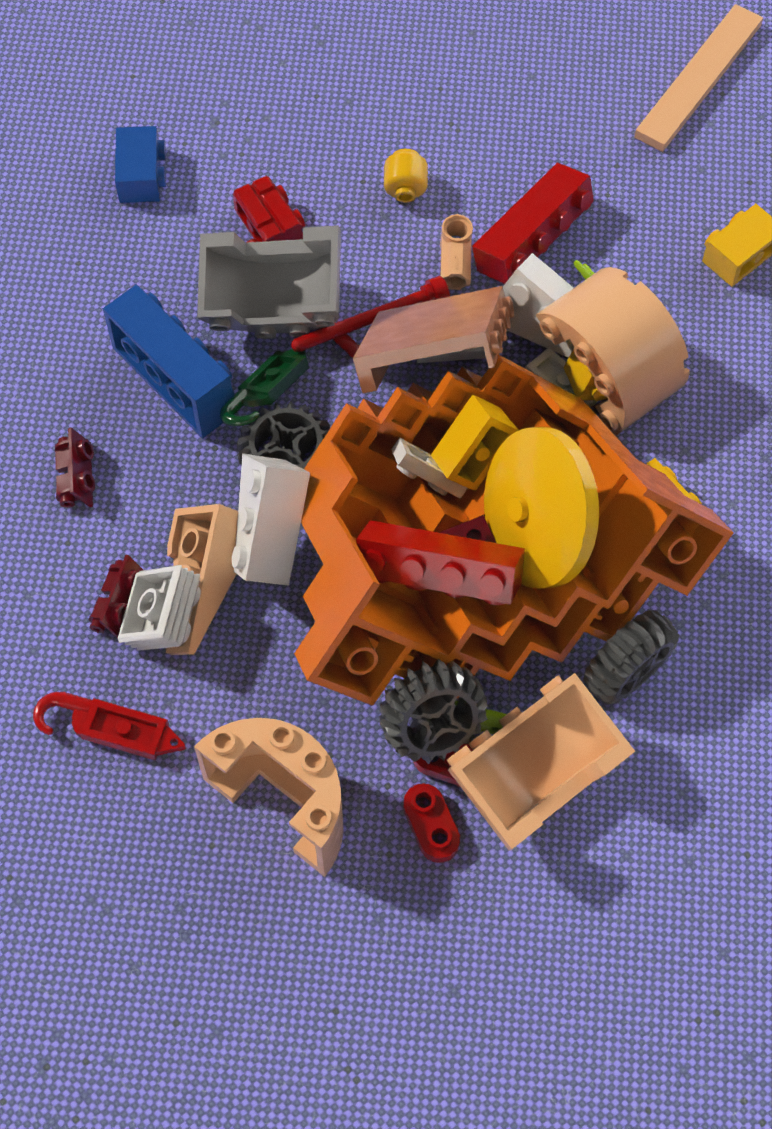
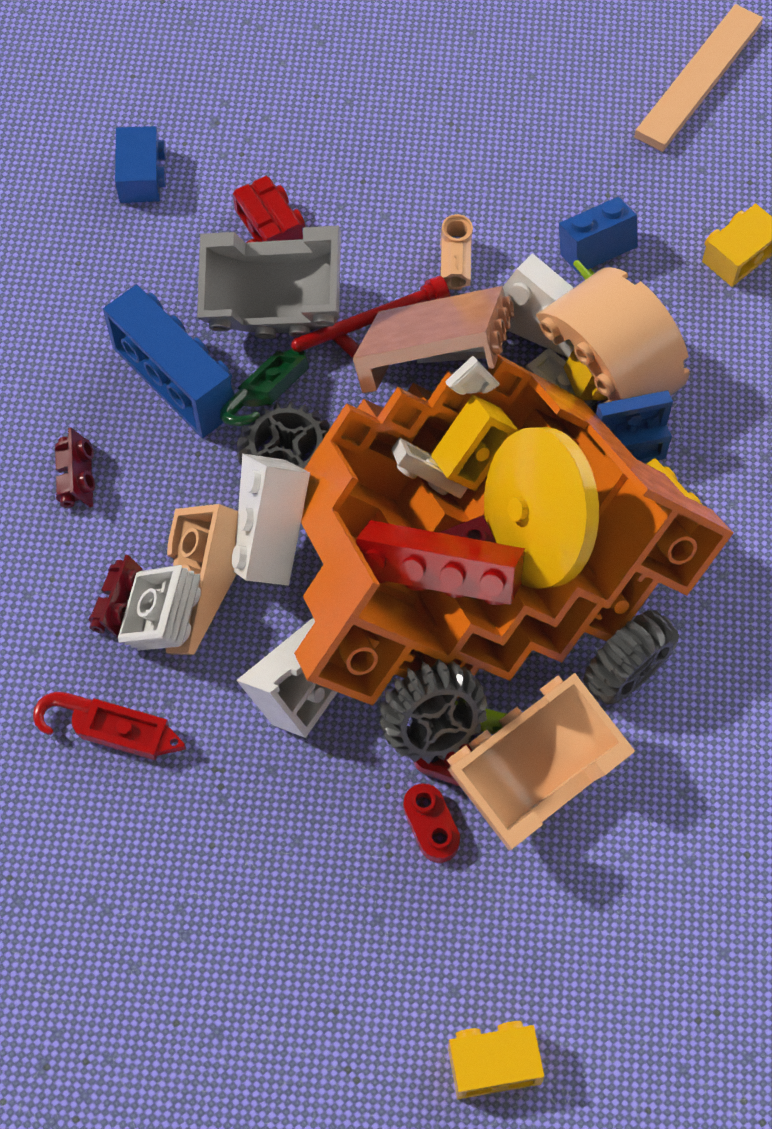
light nougat cylinder [194,718,343,877] -> none
yellow head [384,148,428,203] -> none
red brick [472,162,594,284] -> none
none -> white wedge [236,618,337,738]
none -> white tile [445,356,500,395]
none -> yellow brick [448,1021,544,1100]
none -> blue brick [559,196,638,274]
none -> blue slope [596,390,673,463]

